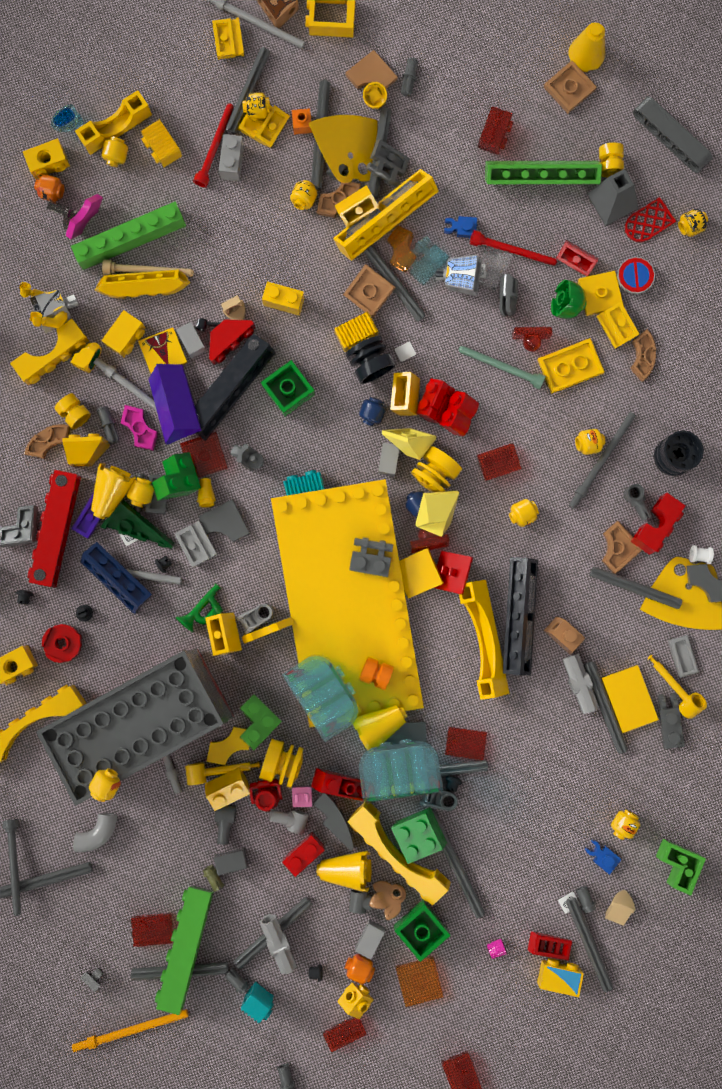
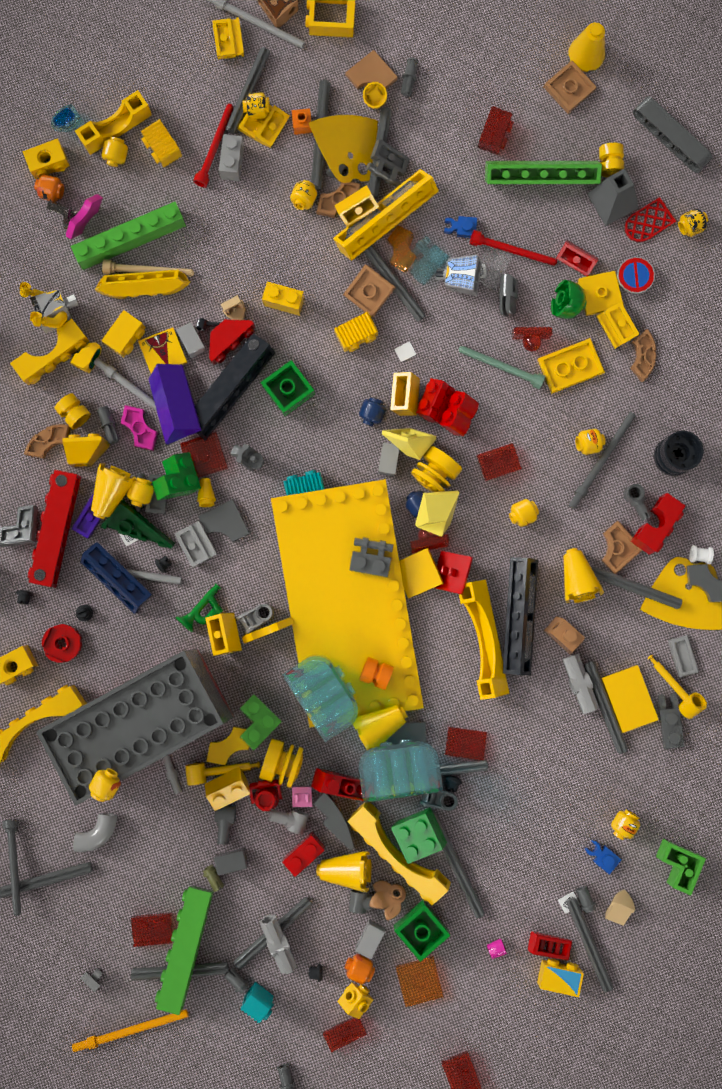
black wheel [345,336,395,384] -> none
none -> yellow cone [563,548,604,603]

